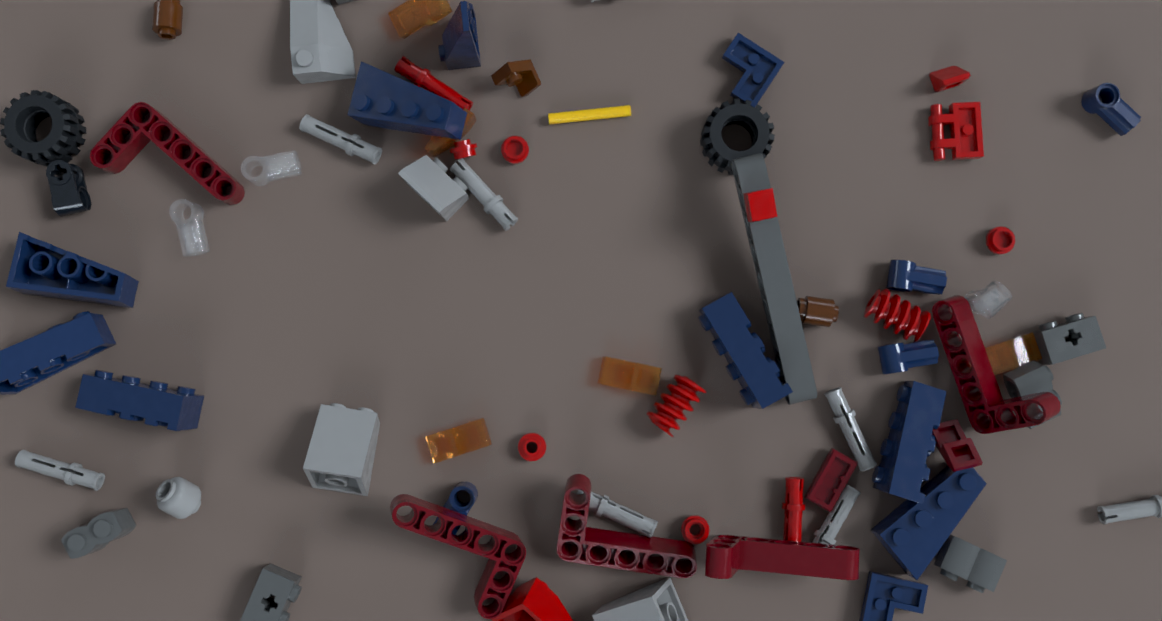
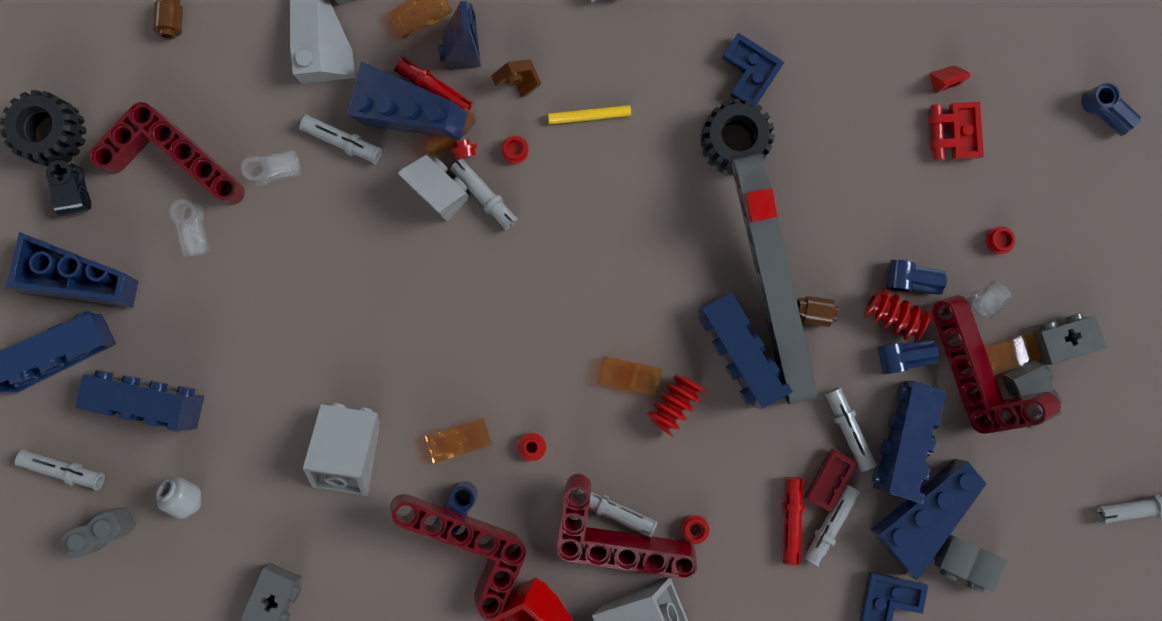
dark red beam [705,535,860,580] -> none
dark red slope [932,419,983,472] -> none

